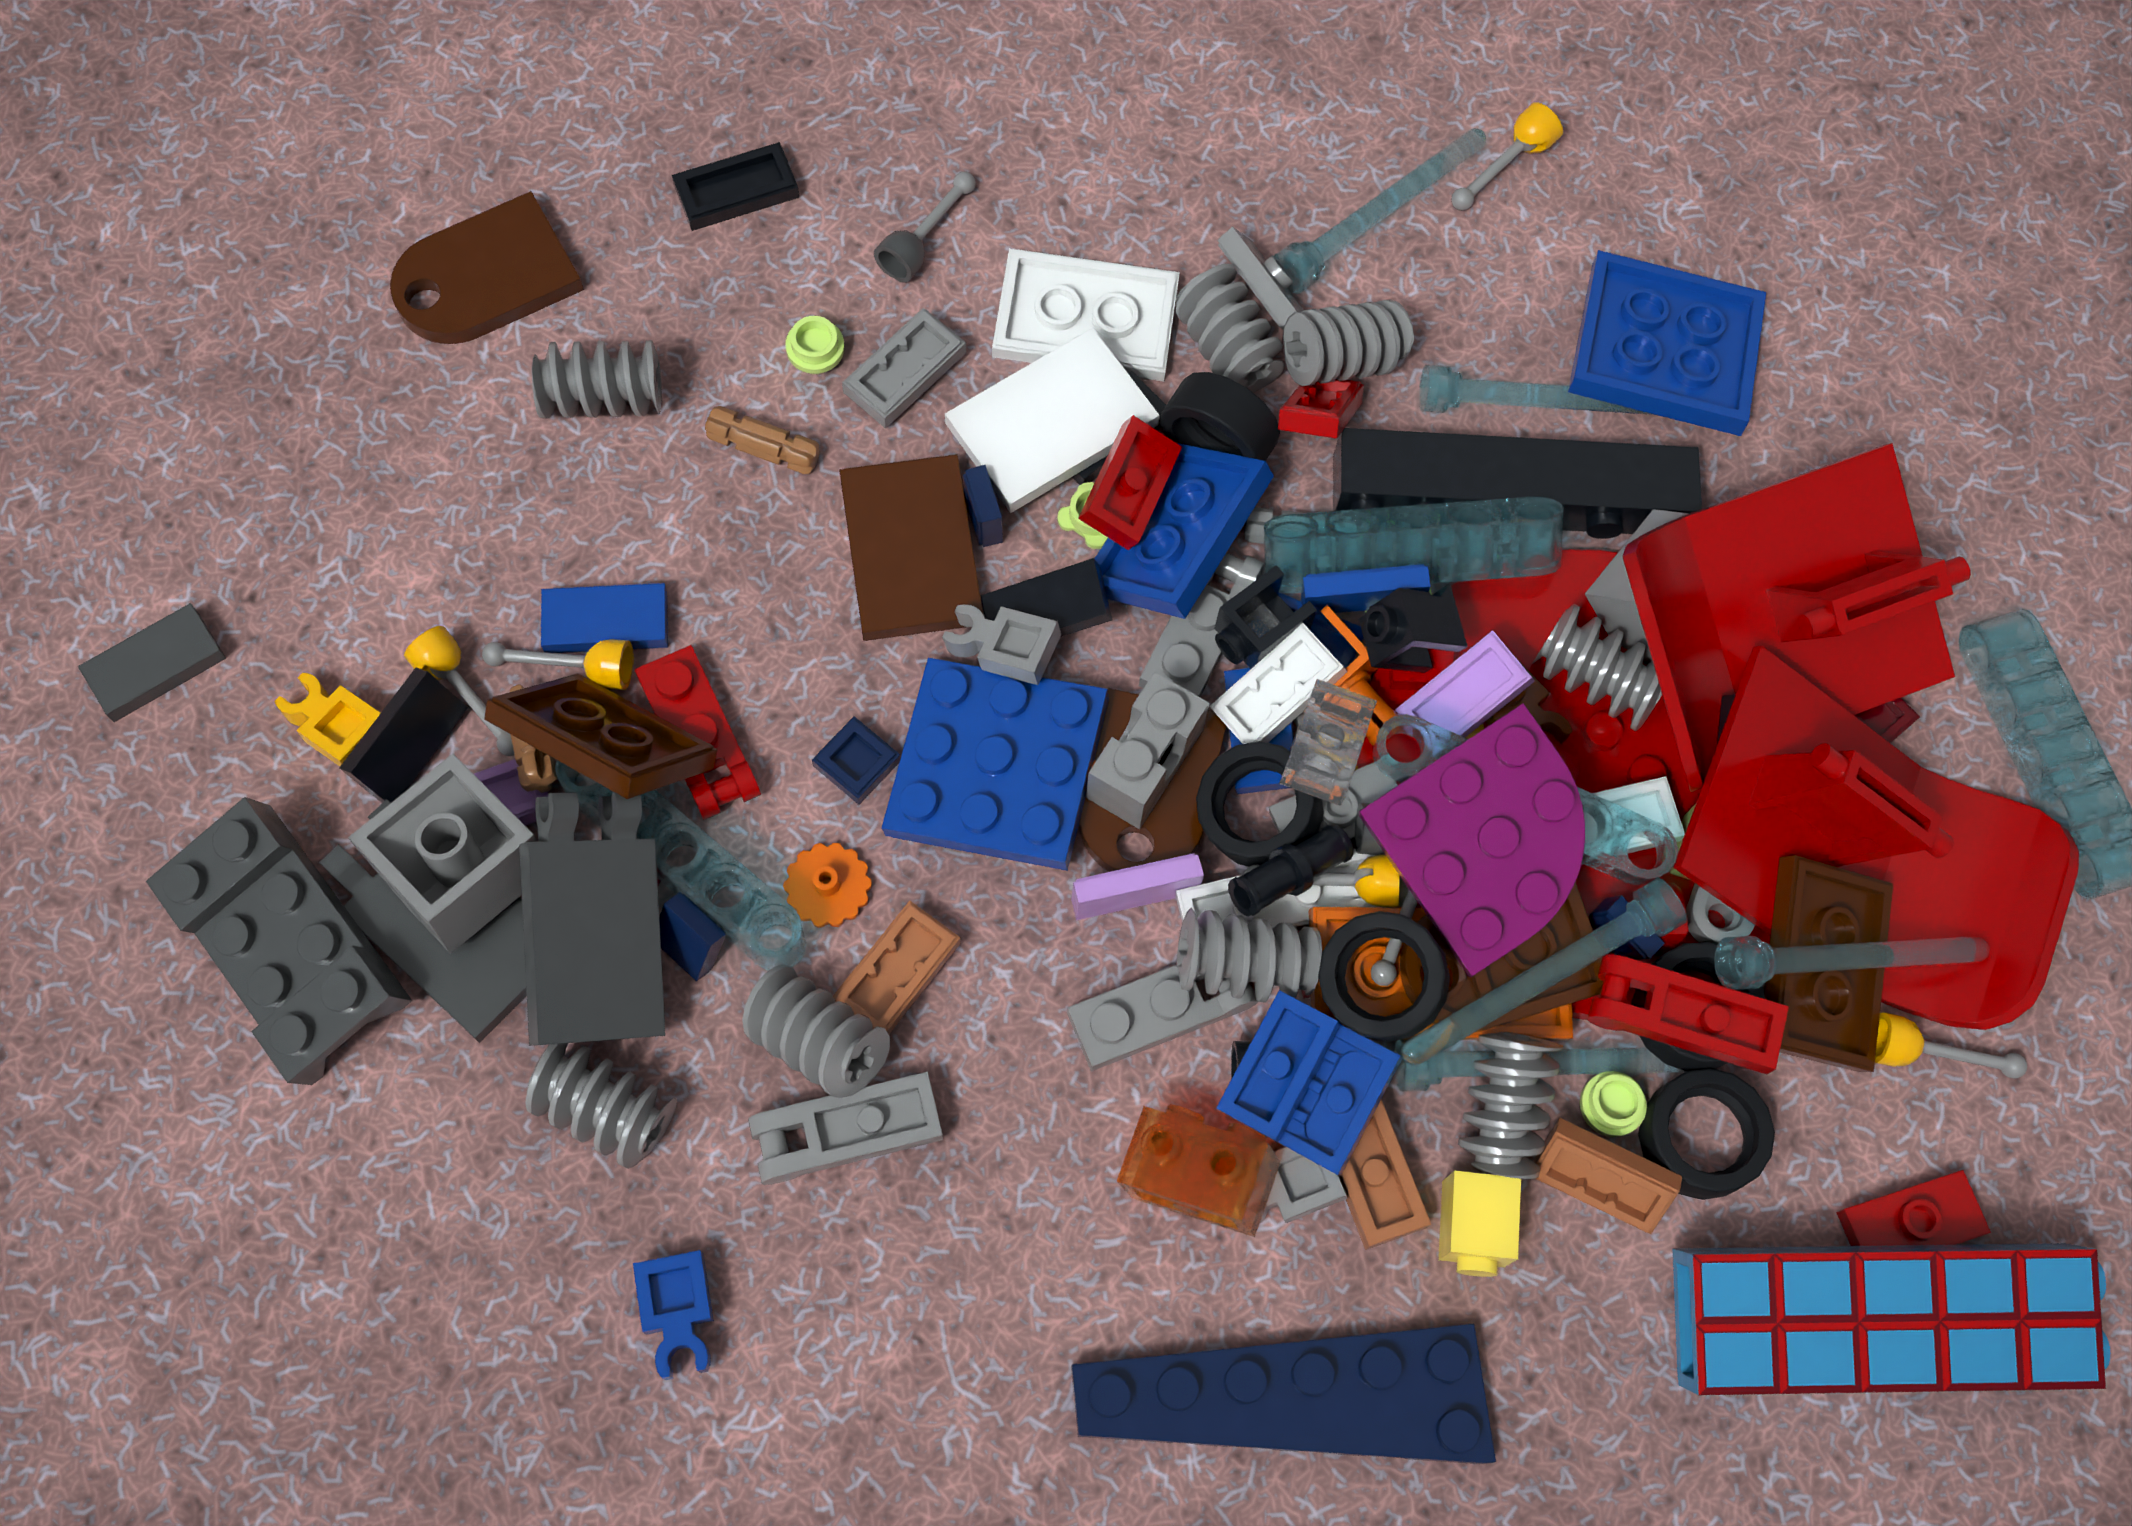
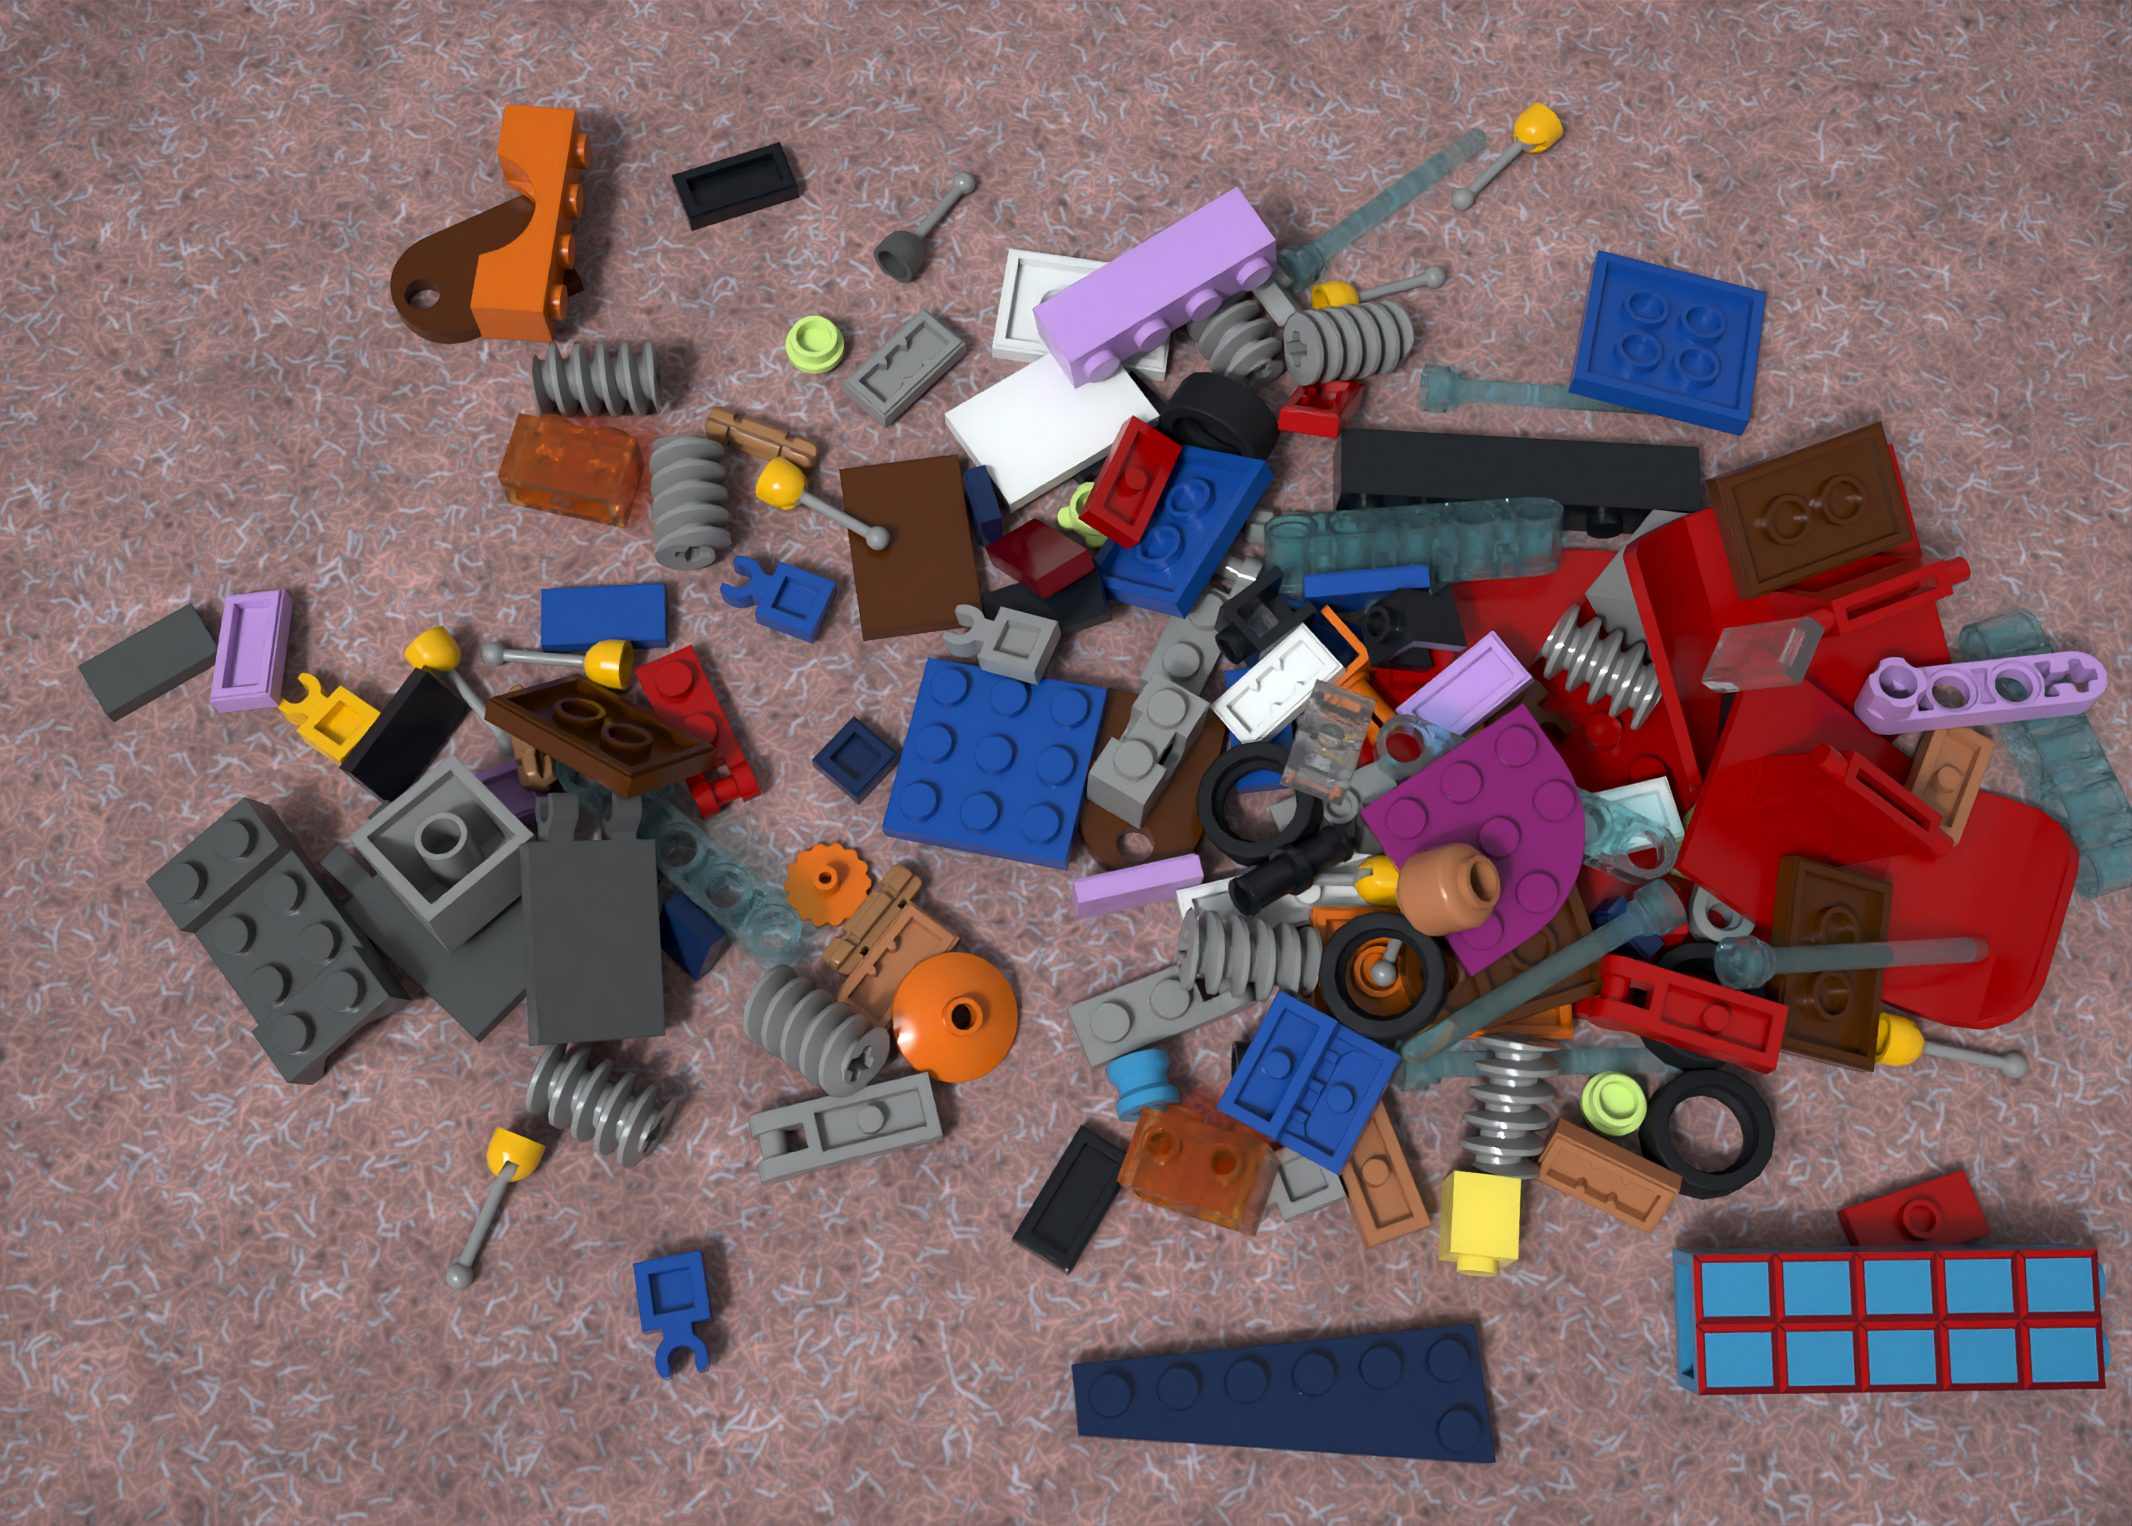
none -> lavender tile [210,589,294,713]
none -> hinge [446,1127,547,1290]
none -> orange arch [470,104,591,343]
none -> clear orange brick [497,413,645,529]
none -> light grey piece [647,435,732,571]
none -> blue plate [720,556,837,644]
none -> hinge [756,457,890,550]
none -> medium nougat axle [822,864,923,978]
none -> orange dish [891,952,1018,1083]
none -> dark red tile [985,518,1095,599]
none -> black tile [1012,1125,1138,1276]
none -> lavender brick [1032,187,1277,389]
none -> dark azure wheel [1105,1049,1182,1122]
none -> hinge [1311,265,1446,310]
none -> nougat head [1396,843,1501,936]
none -> clear tile [1701,616,1825,693]
none -> reddish brown tile [1705,421,1913,600]
none -> lavender beam [1854,651,2108,735]
none -> nougat plate [1904,727,1996,847]

